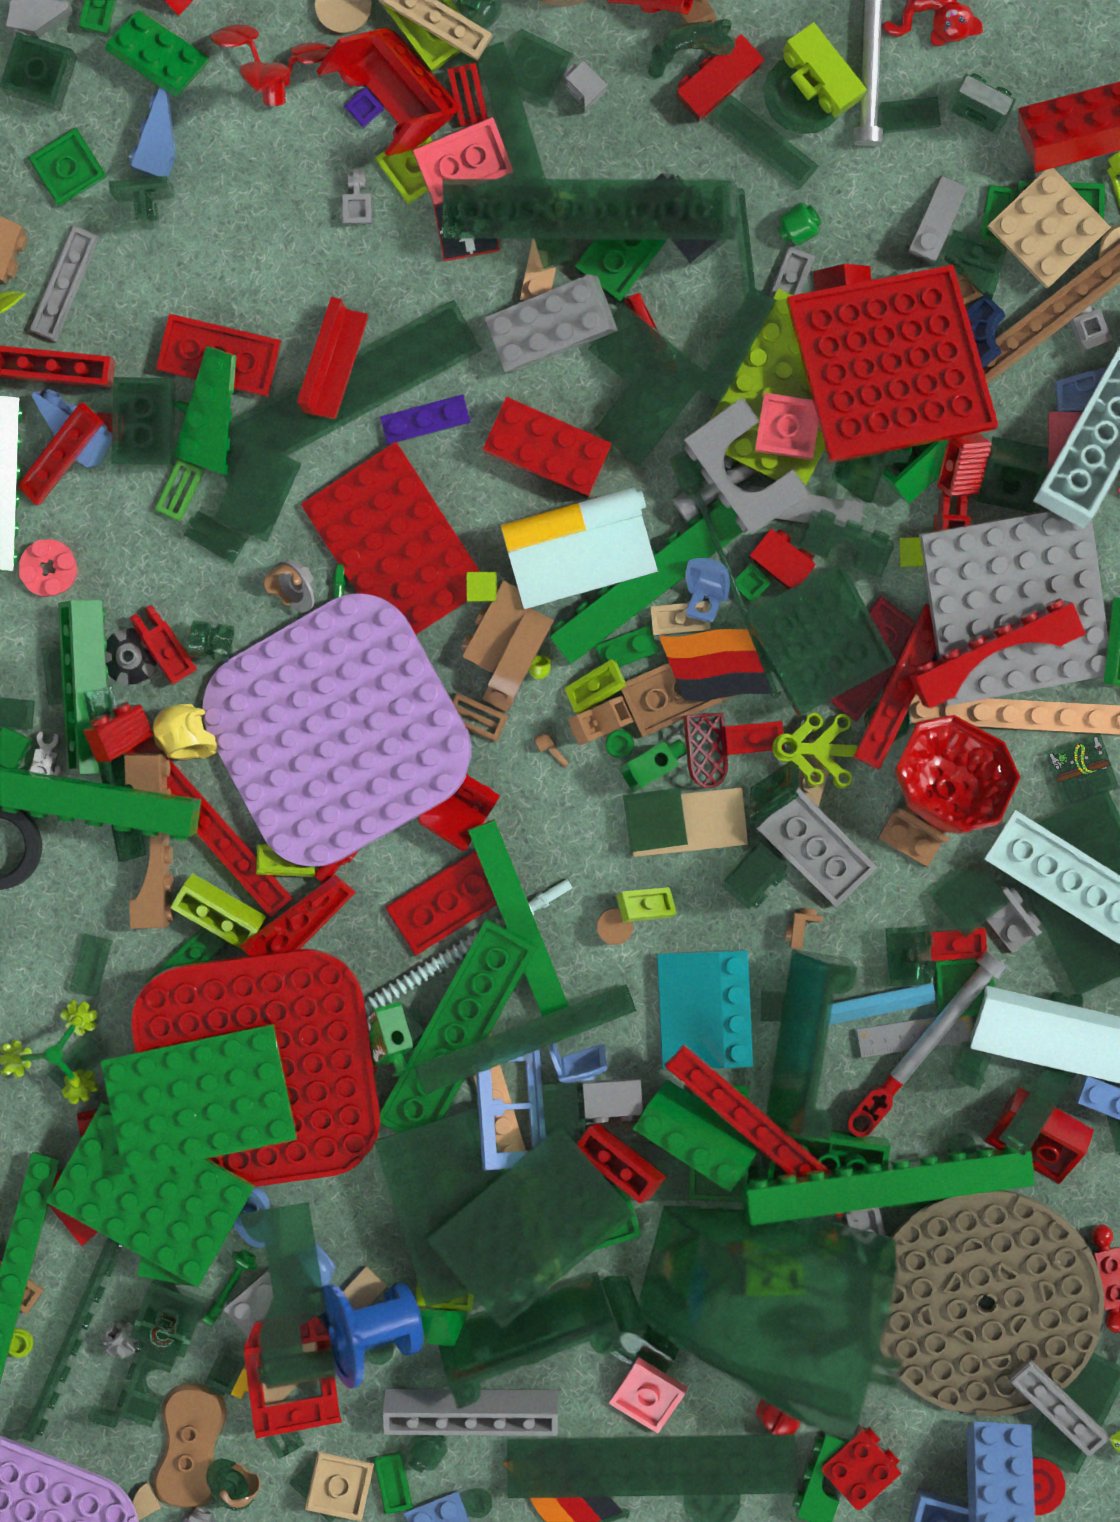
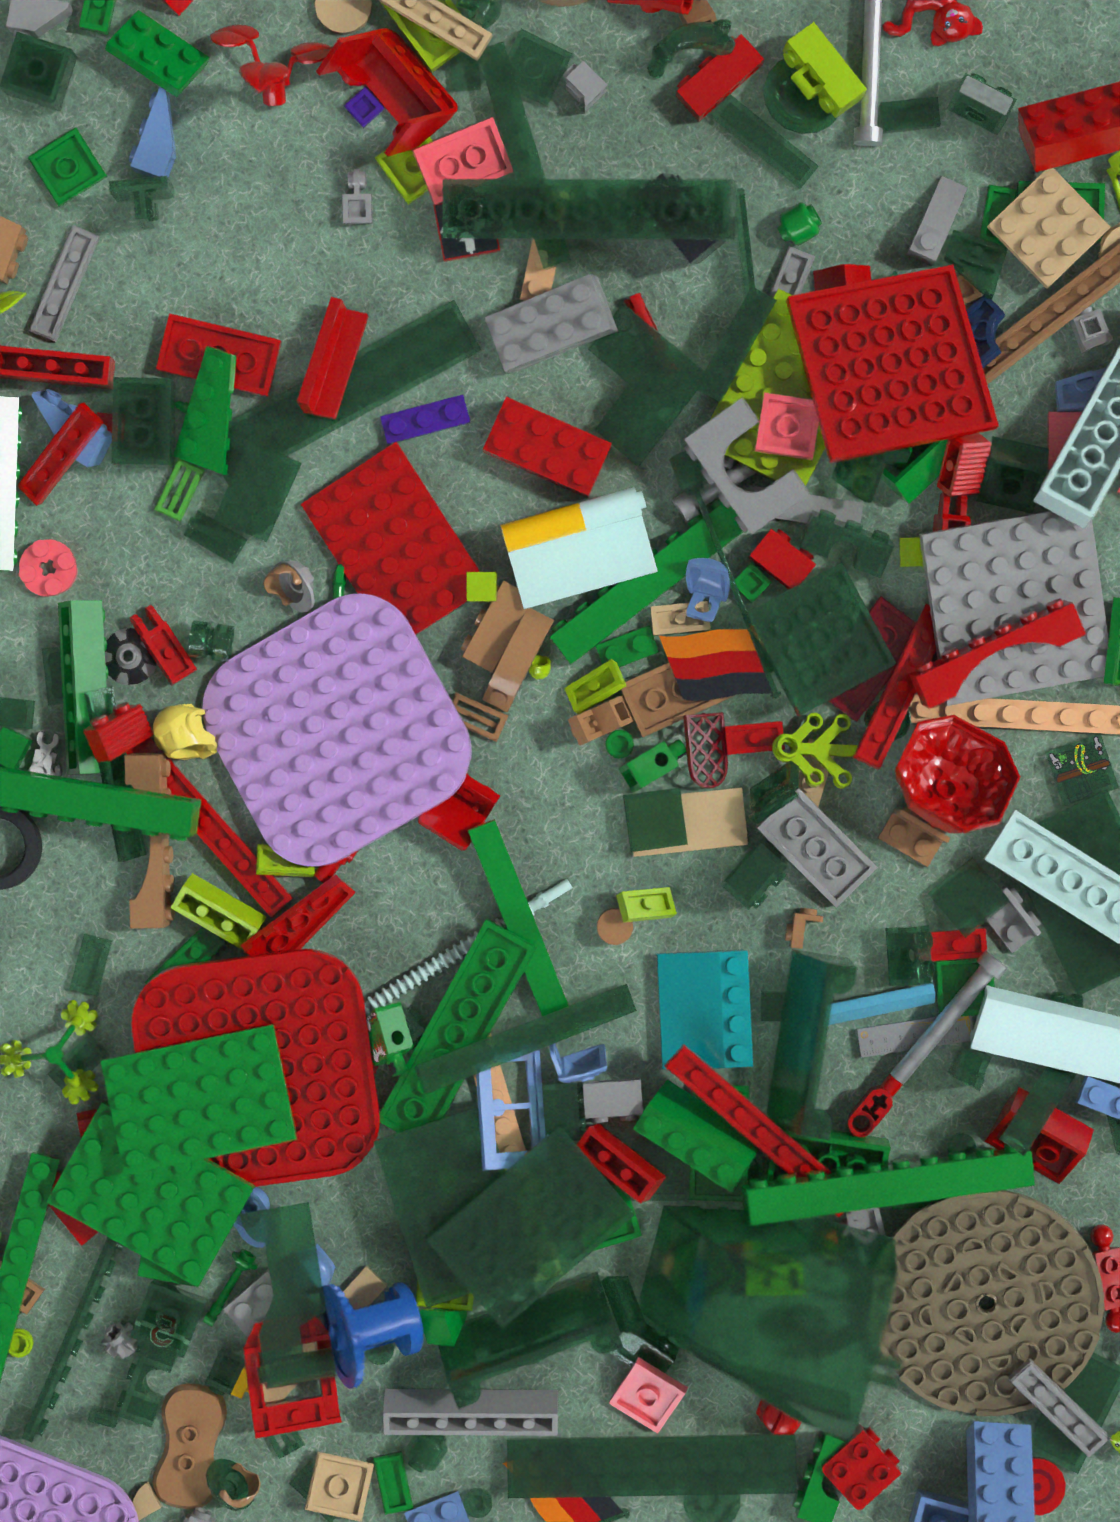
red tile [385,850,498,956] -> none
red tile [447,62,488,127] -> none
medium nougat hand [534,733,569,767] -> none
green plate [574,198,669,303] -> none

